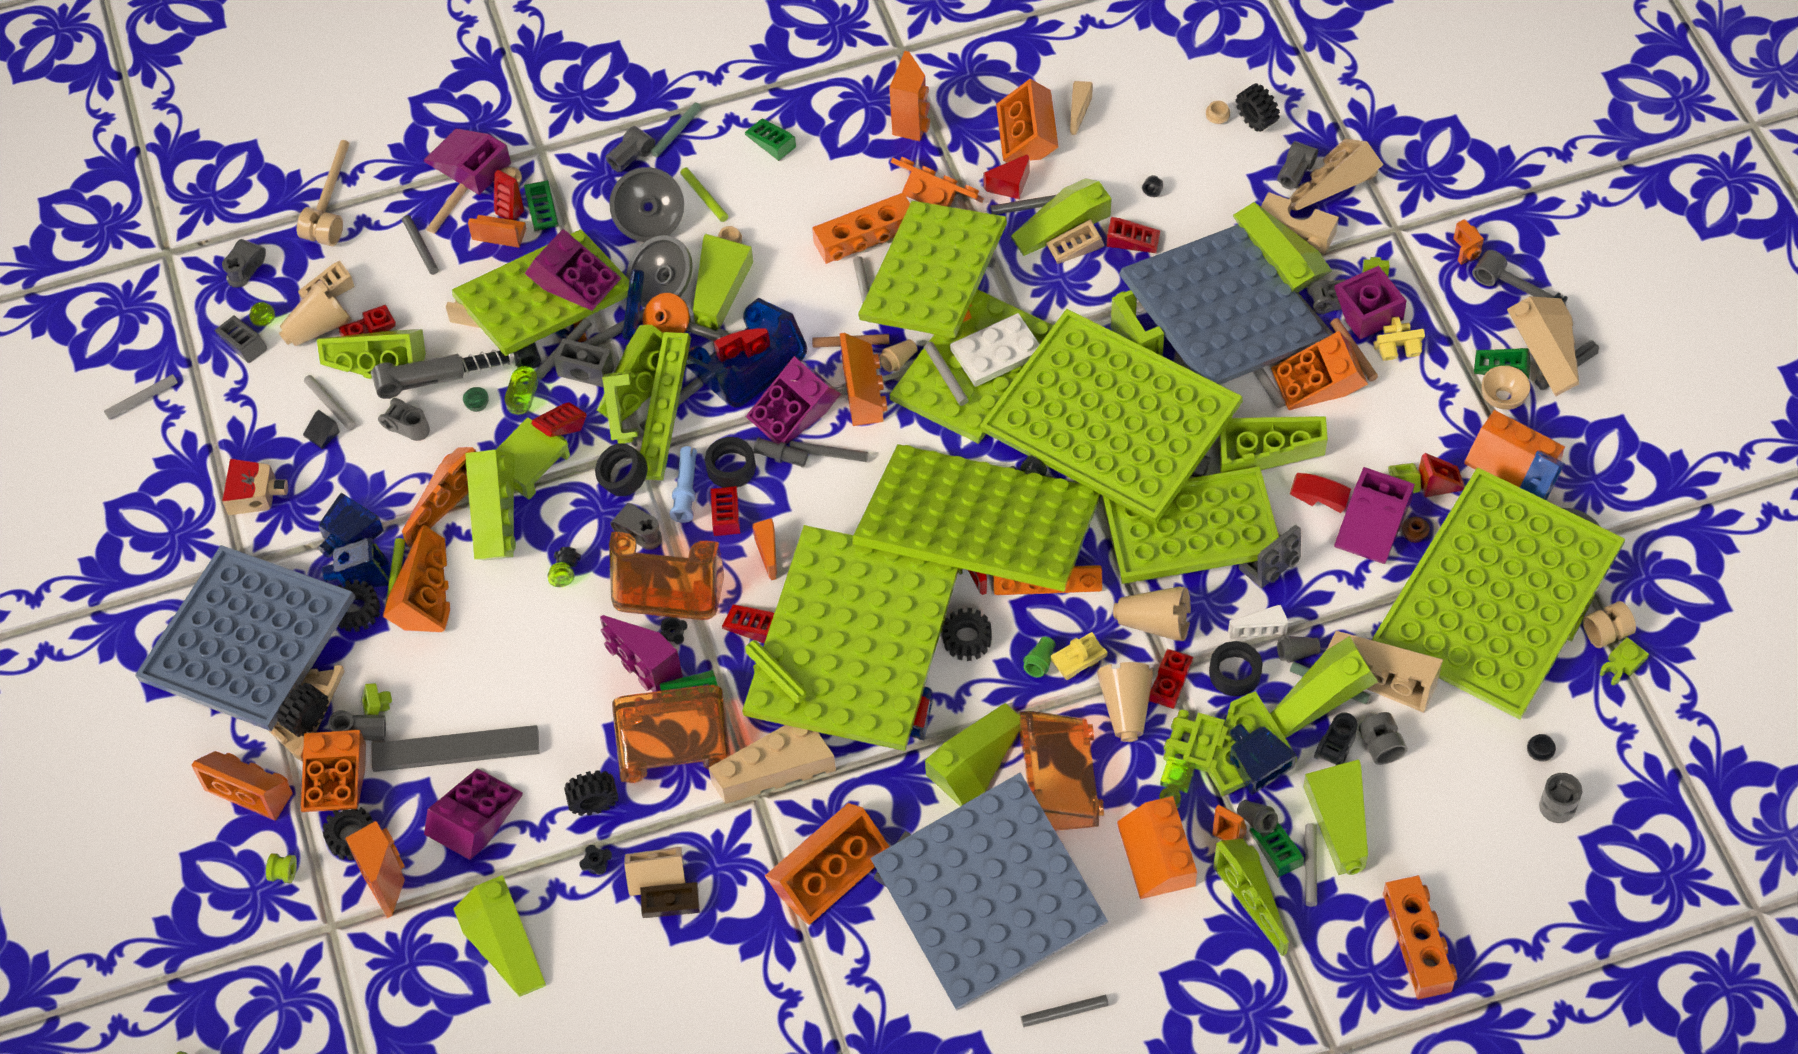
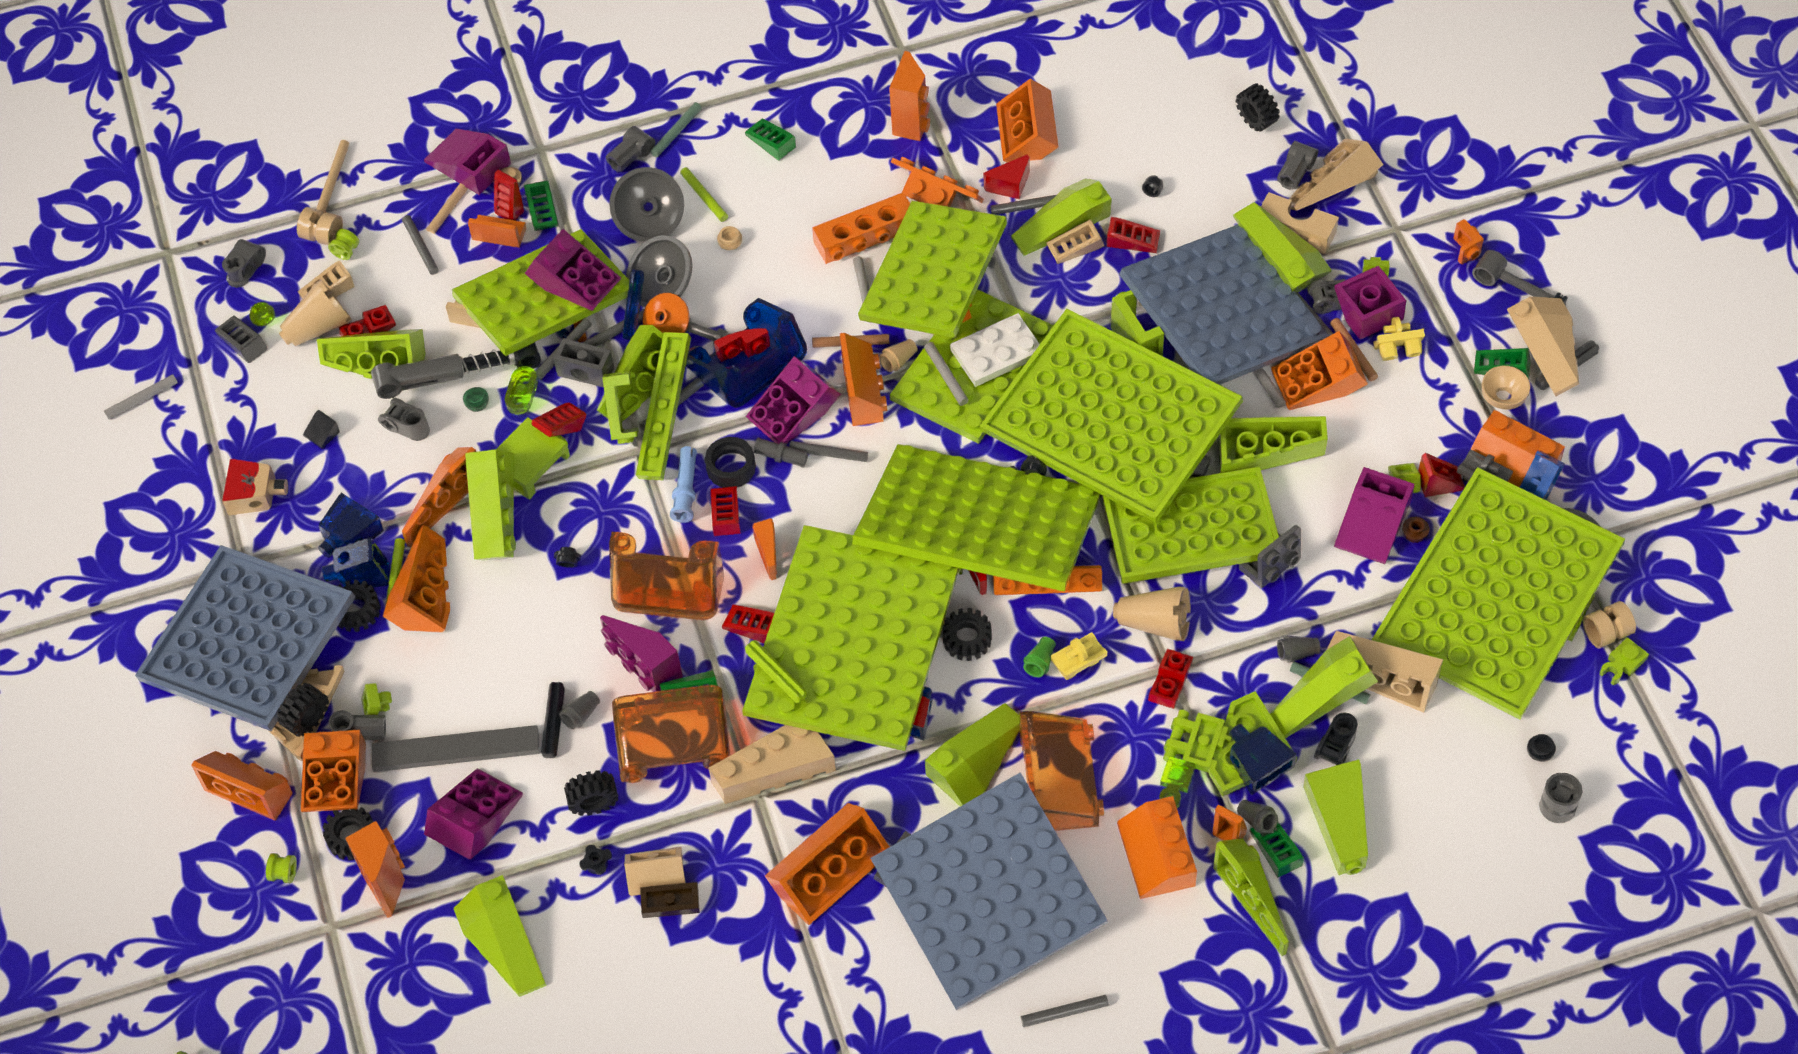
light grey bar [304,375,356,430] -> none
clear neon green plate [547,562,575,587] -> none
black tyre [595,443,648,496] -> none
dark grey piece [610,503,662,550] -> none
black plate [660,617,688,645] -> none
lime slope [693,234,754,331] -> none
tan slope [1070,81,1093,135] -> none
tan cone [1097,662,1153,742] -> none
tan plate [1206,100,1230,124] -> none
black tyre [1209,641,1263,696] -> none
white slope [1228,605,1288,639] -> none
red slope [1290,472,1351,513] -> none
light grey bar [1305,823,1317,907] -> none
dark grey wheel [1358,712,1408,765] -> none
orange brick [1383,875,1457,1000] -> none
none -> lime wheel [328,229,360,260]
none -> black axle [541,682,565,758]
none -> dark grey cone [559,691,600,730]
none -> dark grey hips [1457,449,1513,482]

